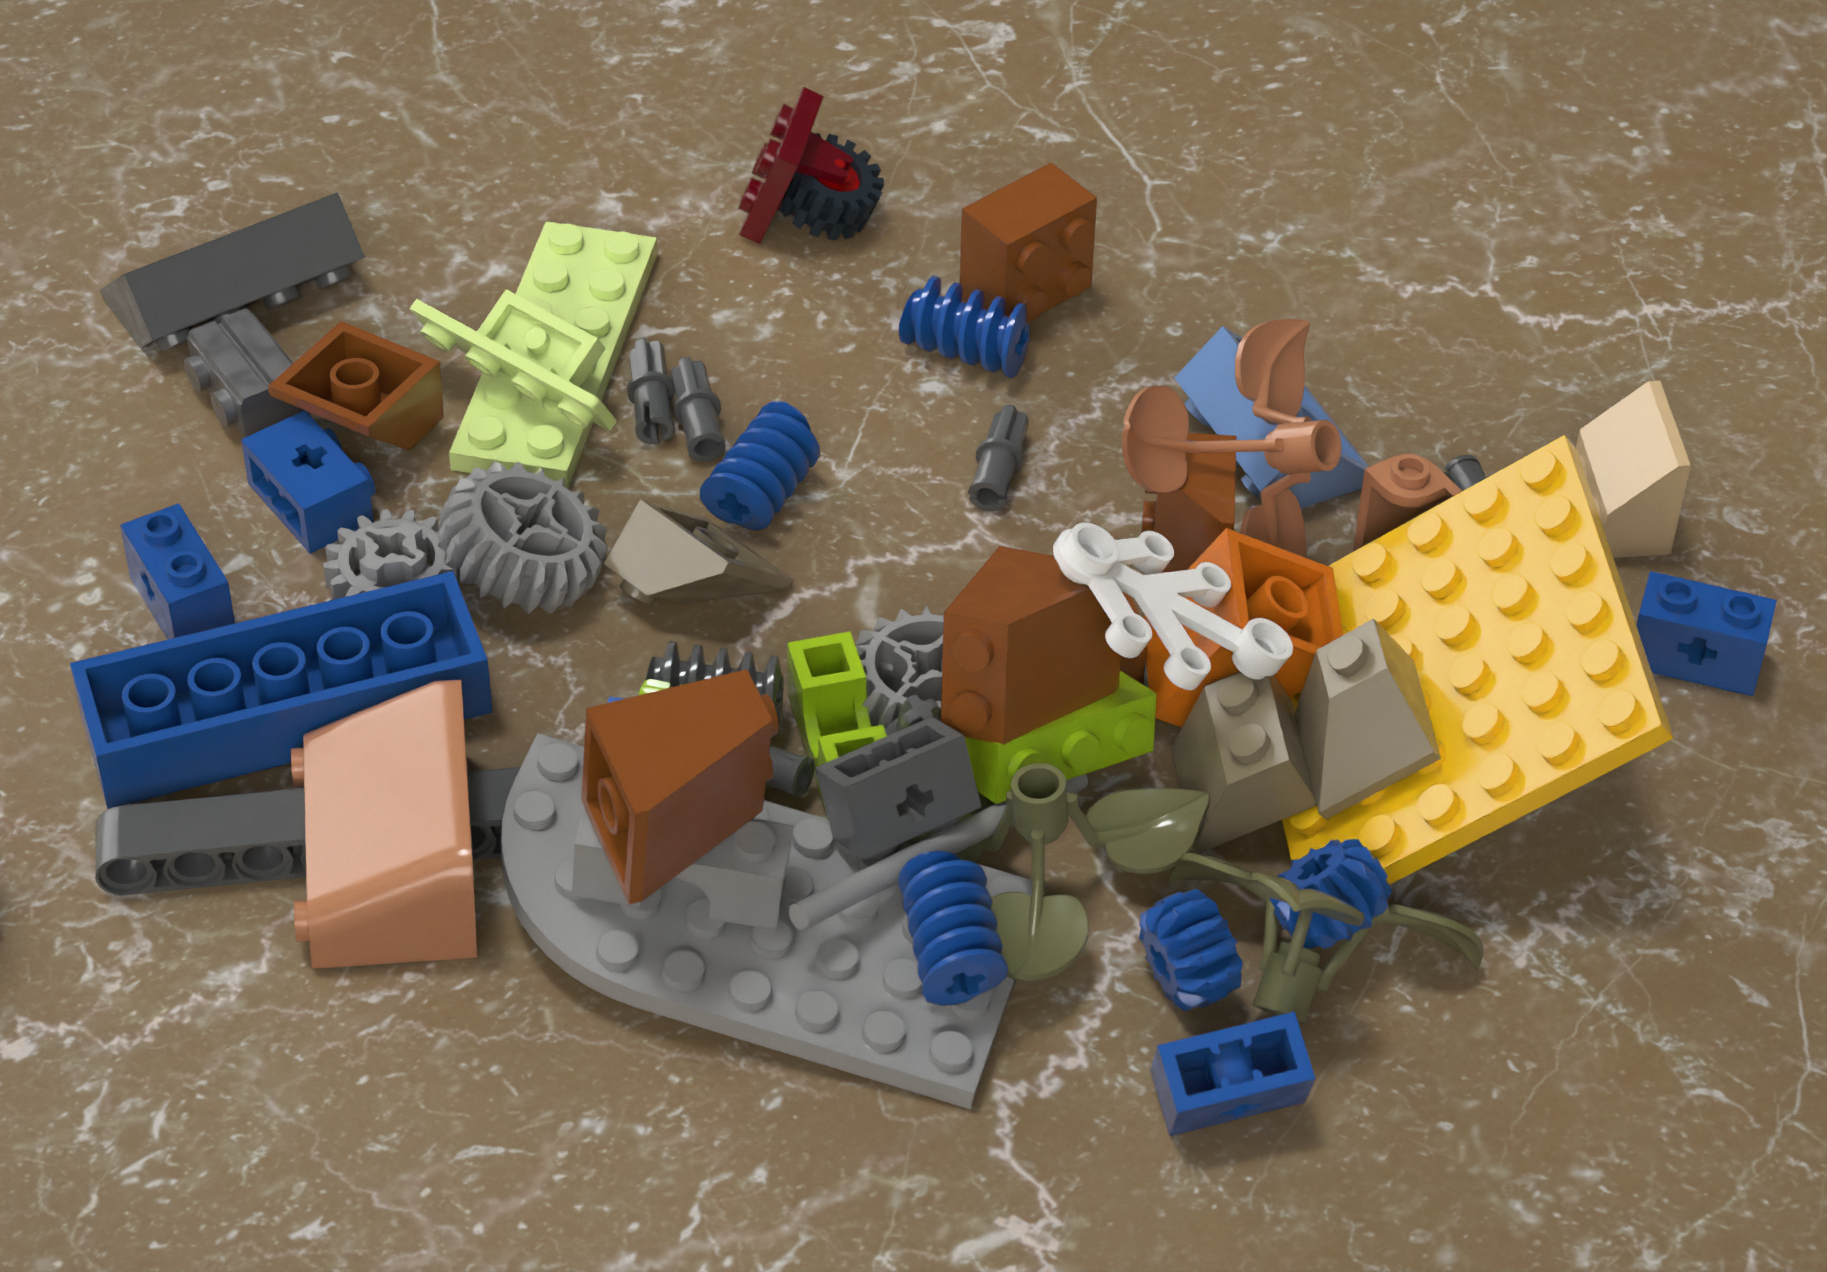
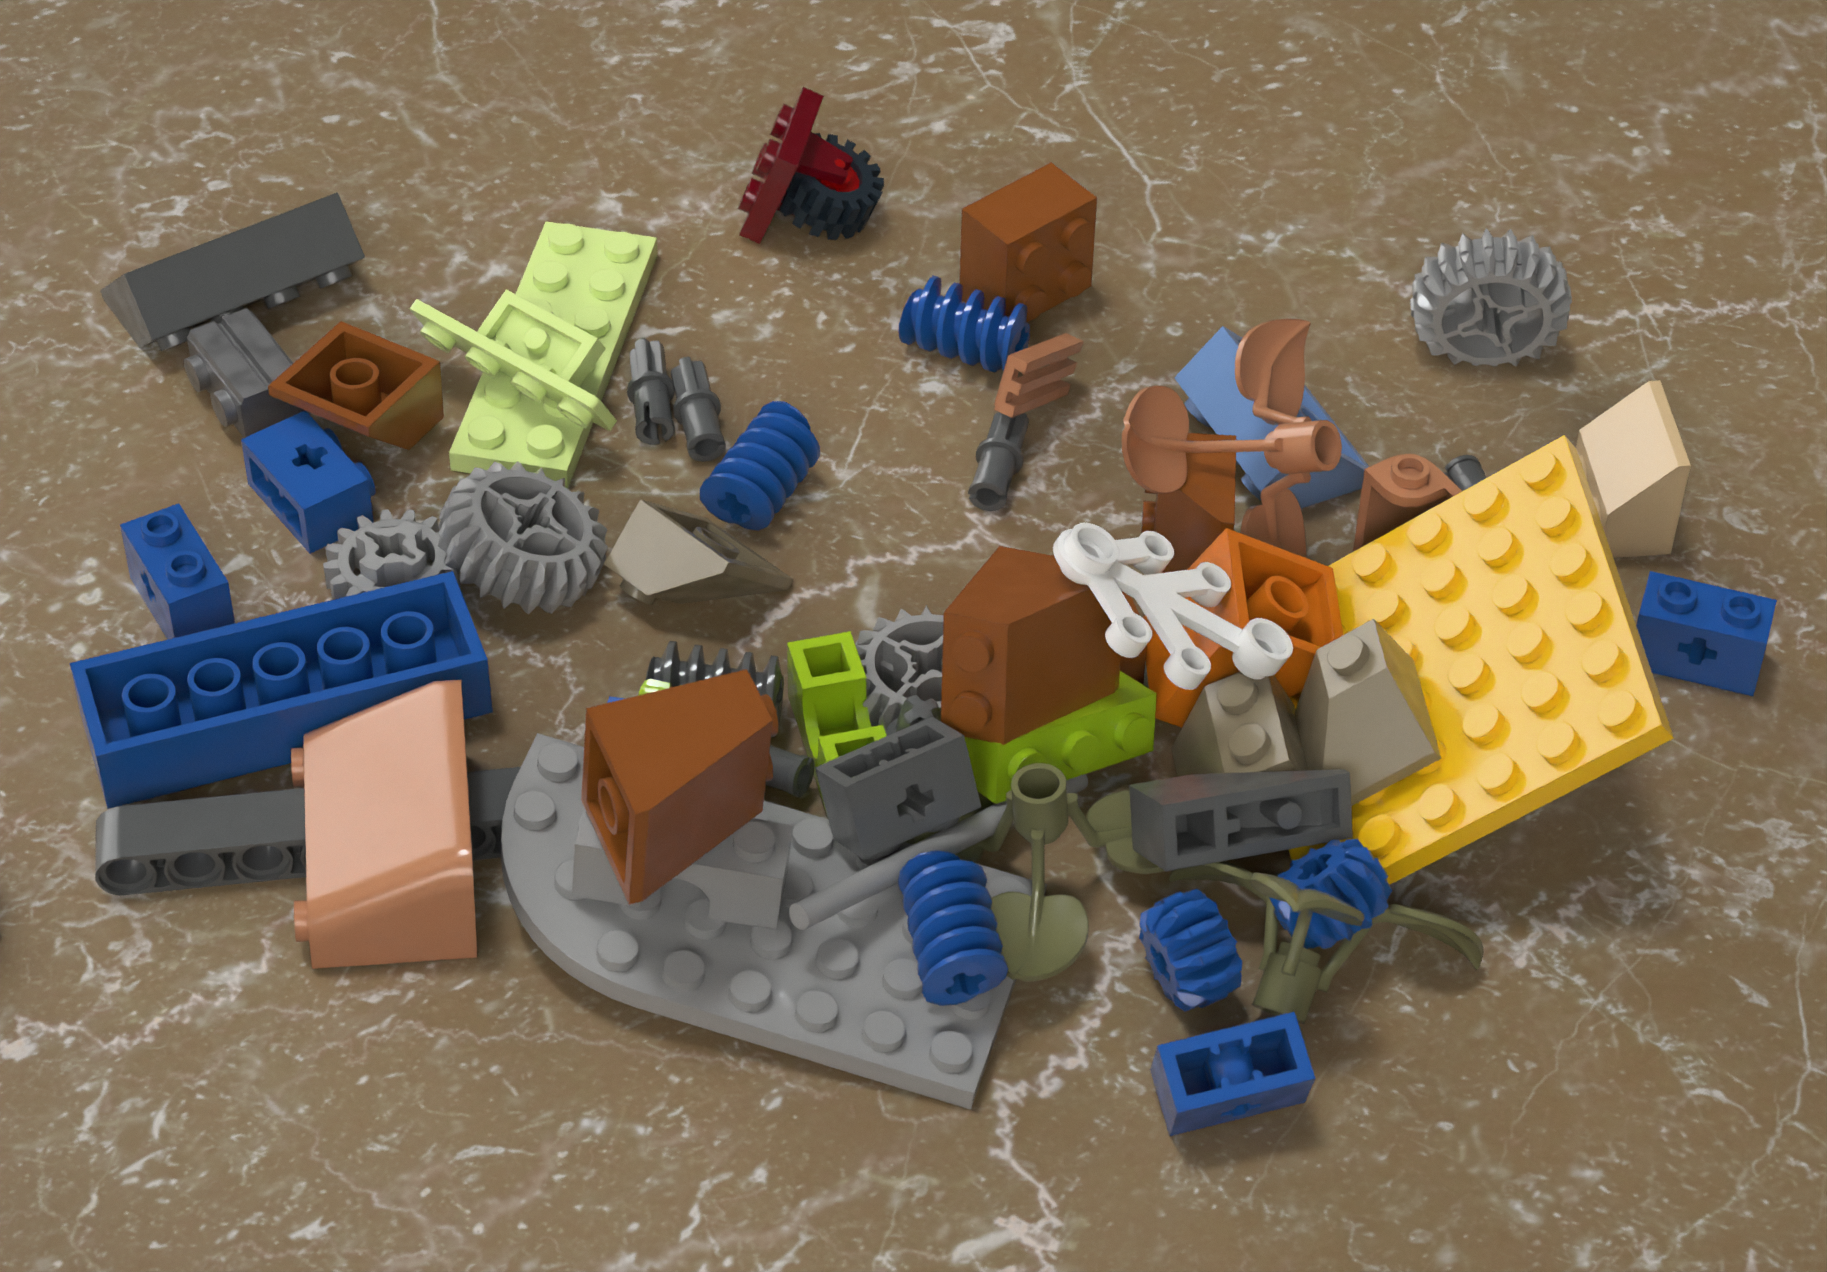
none -> nougat tile [994,333,1084,418]
none -> dark grey slope [1129,769,1353,871]
none -> light grey gear [1410,228,1572,367]

